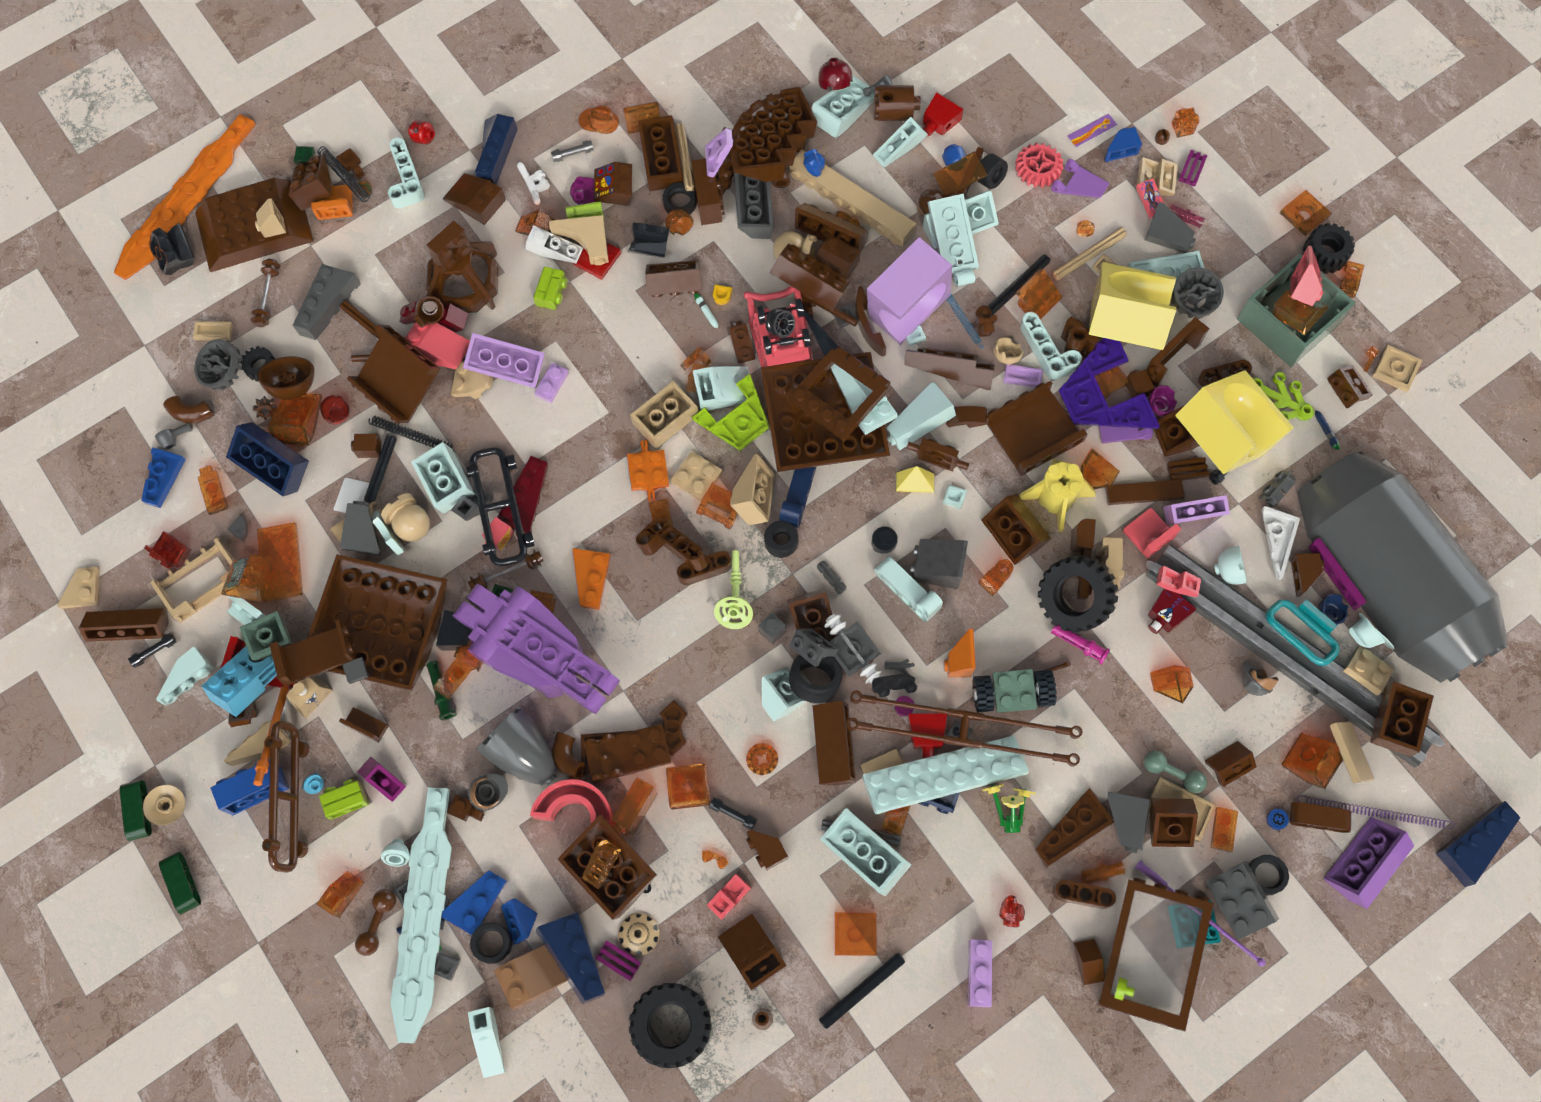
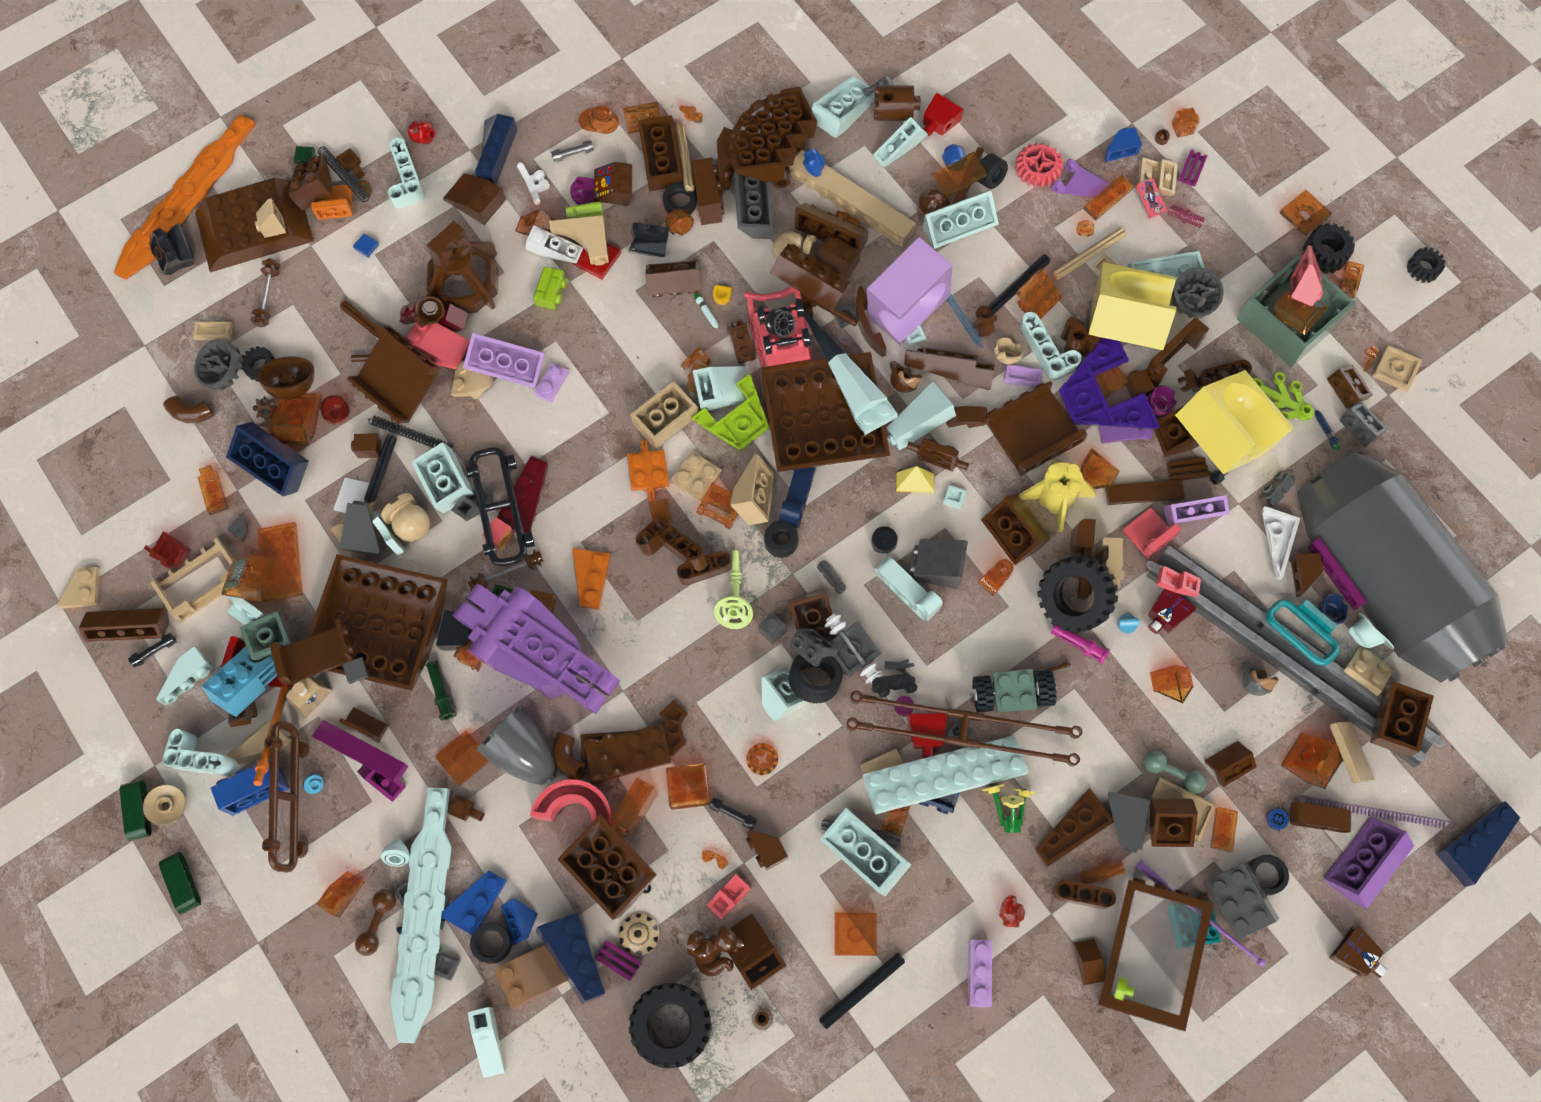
blue wing [141,447,186,508] -> none
dark grey bar [155,423,192,449] -> none
dark grey wedge [293,264,360,340] -> none
lime brick [319,779,369,820] -> none
clear orange plate [433,658,472,700] -> none
dark grey piece [468,773,508,811] -> none
clear orange slope [582,840,621,889] -> none
lavender wing [705,128,733,177] -> none
reddish brown hinge [788,346,890,441] -> none
reddish brown brick [812,700,856,786] -> none
dark red cylinder [818,58,853,90] -> none
light aqua hinge [927,194,979,287] -> none
orange slope [944,629,976,678] -> none
medium lavender sticker [1068,114,1117,147] -> none
dark grey slope [1145,202,1196,253] -> none
light aqua cylinder [1214,546,1247,585] -> none
none -> light aqua beam [163,729,237,776]
none -> magenta tile [312,720,408,783]
none -> blue tile [353,234,379,258]
none -> clear orange slope [435,731,489,787]
none -> clear orange piece [679,105,703,123]
none -> reddish brown animal [687,925,744,977]
none -> reddish brown piece [890,361,923,393]
none -> clear orange plate [1084,175,1134,221]
none -> medium azure plate [1117,614,1140,634]
none -> reddish brown tile [1177,369,1201,393]
none -> reddish brown torso [1329,925,1387,978]
none -> dark grey bracket [1339,402,1388,447]
none -> black tyre [1407,247,1445,283]

